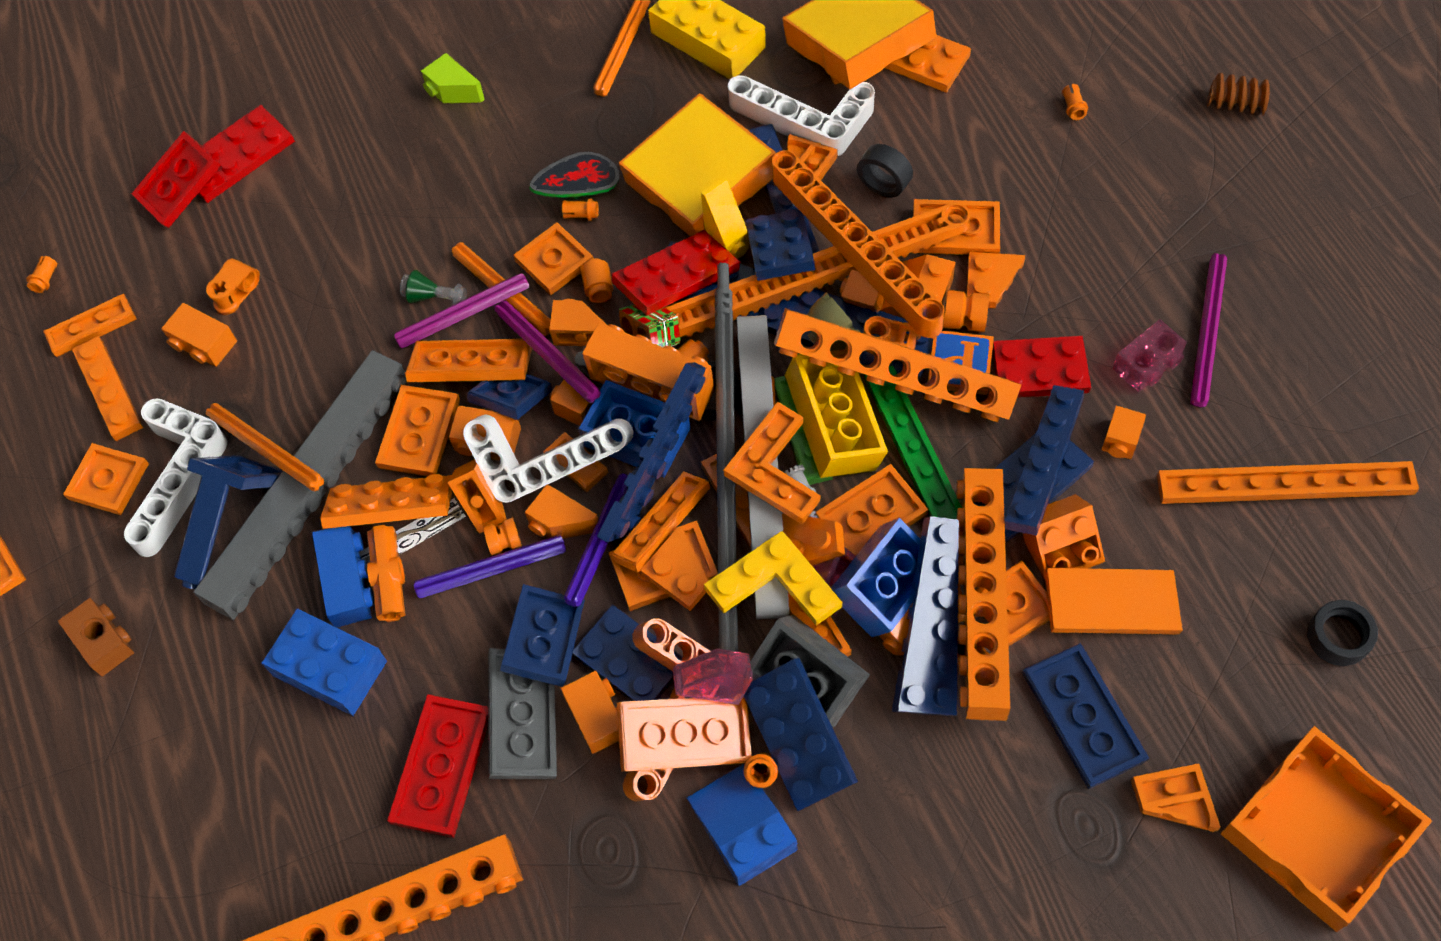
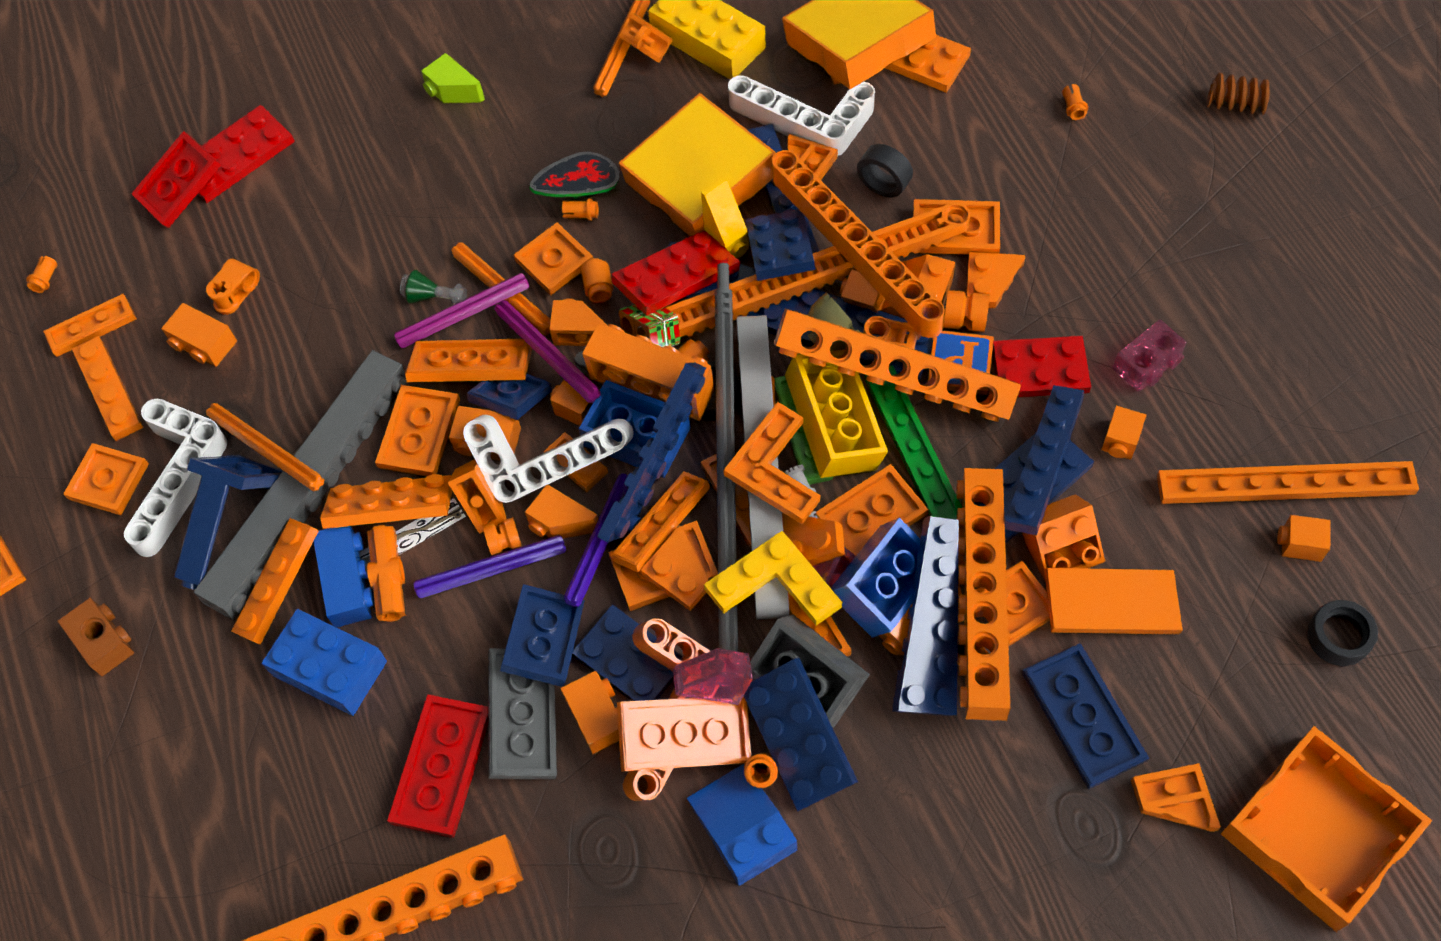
magenta axle [1190,253,1227,408] -> none
none -> orange plate [231,518,319,645]
none -> orange hips [619,13,673,63]
none -> orange brick [1277,515,1331,562]

